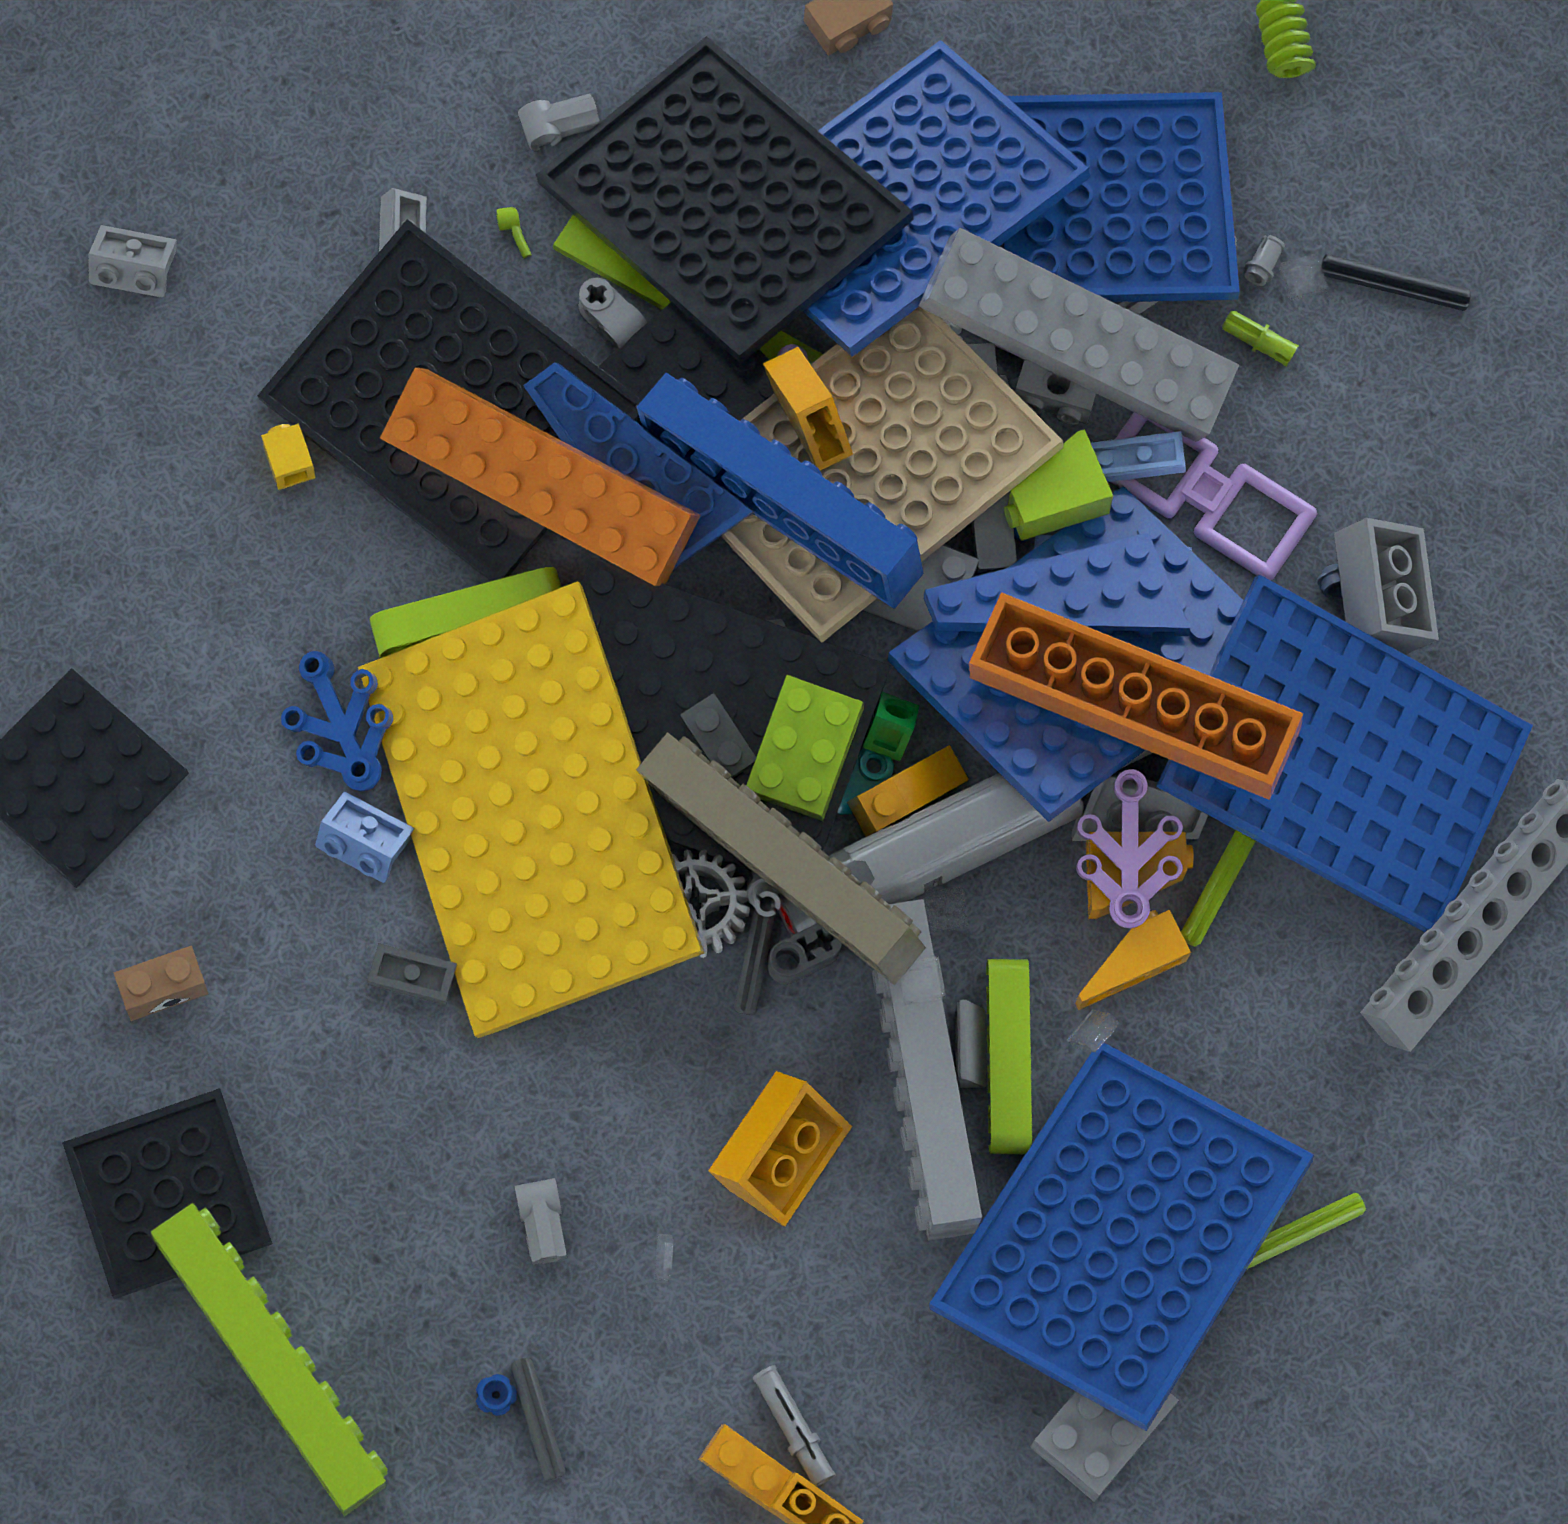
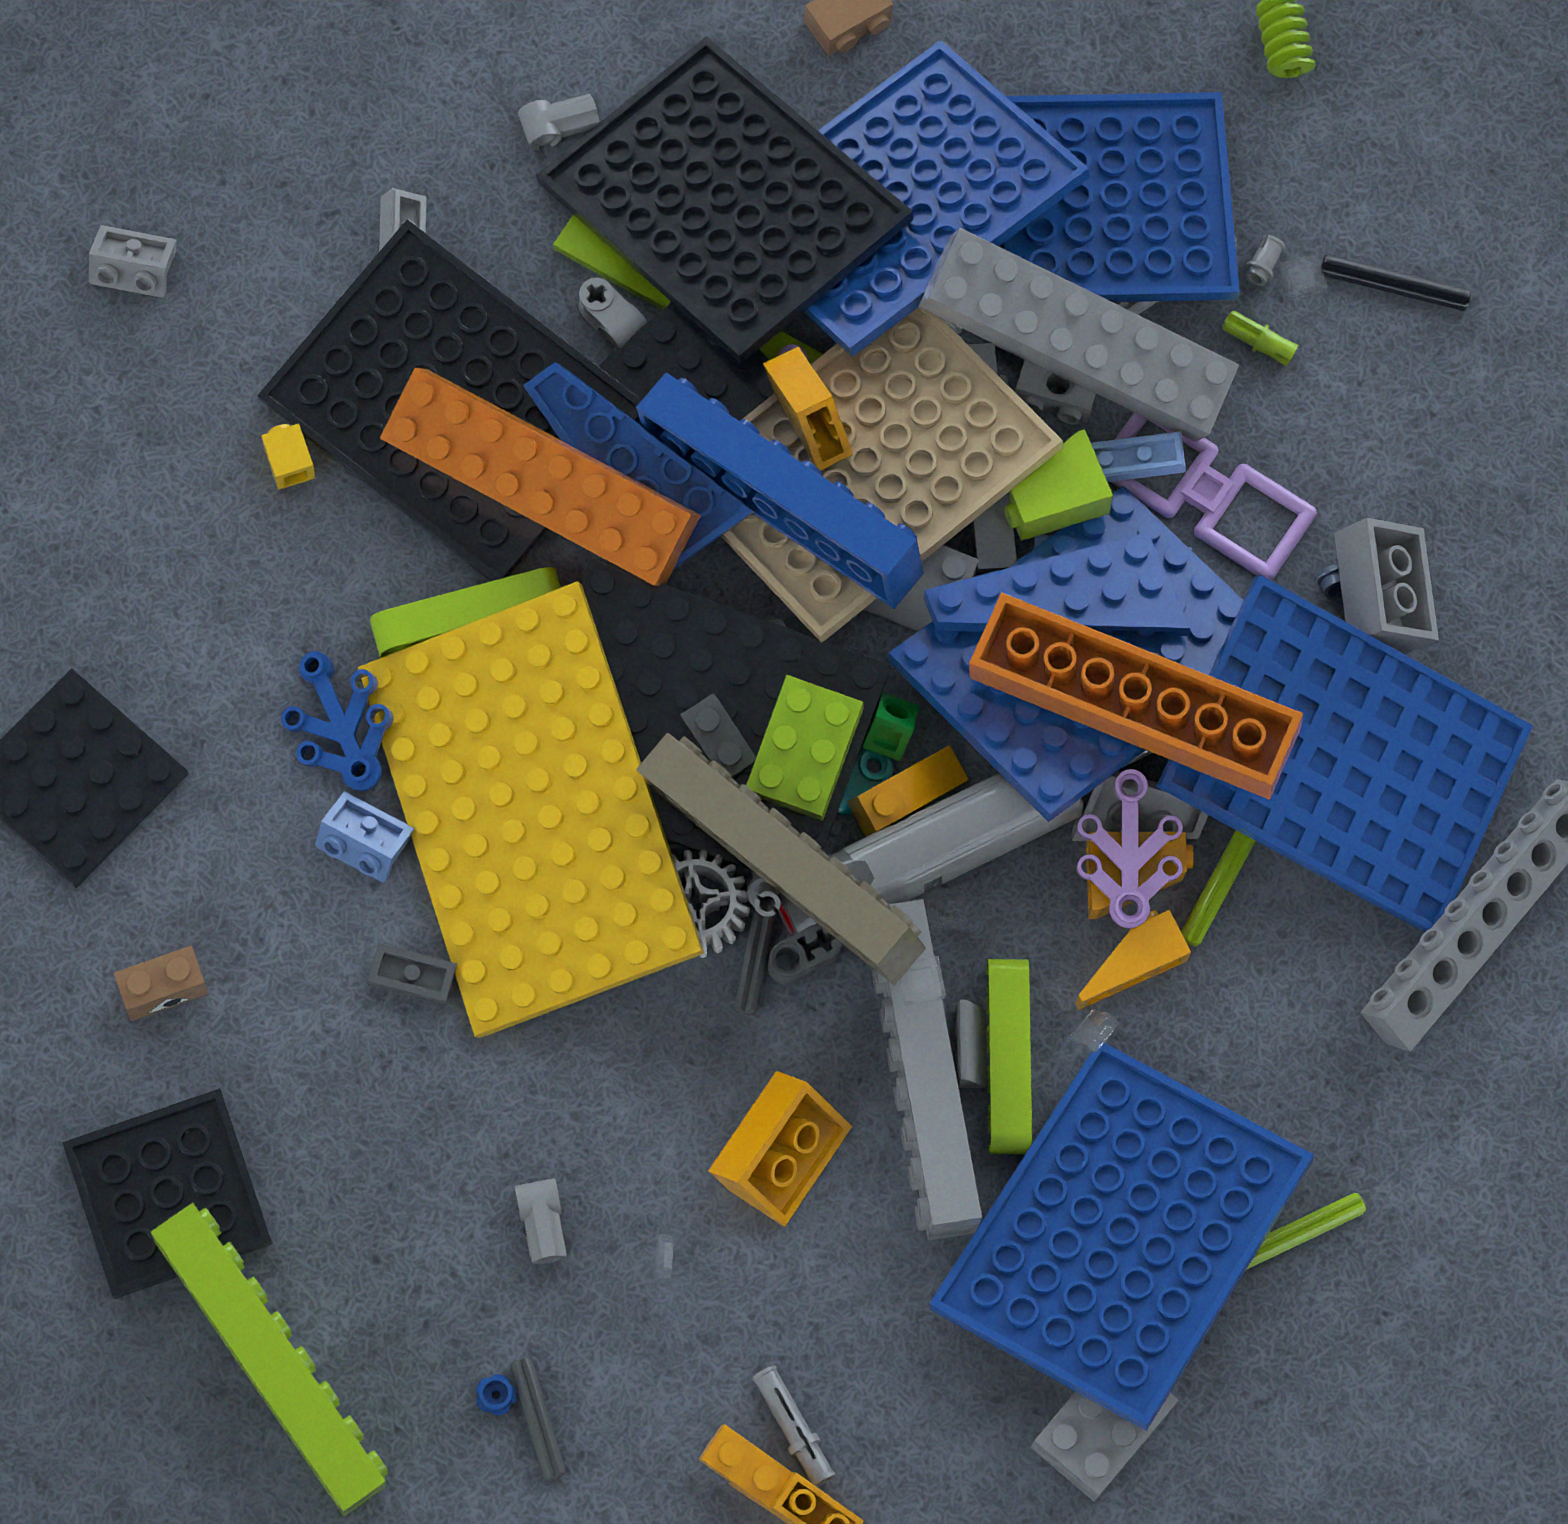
lime hand [497,207,532,259] -> none

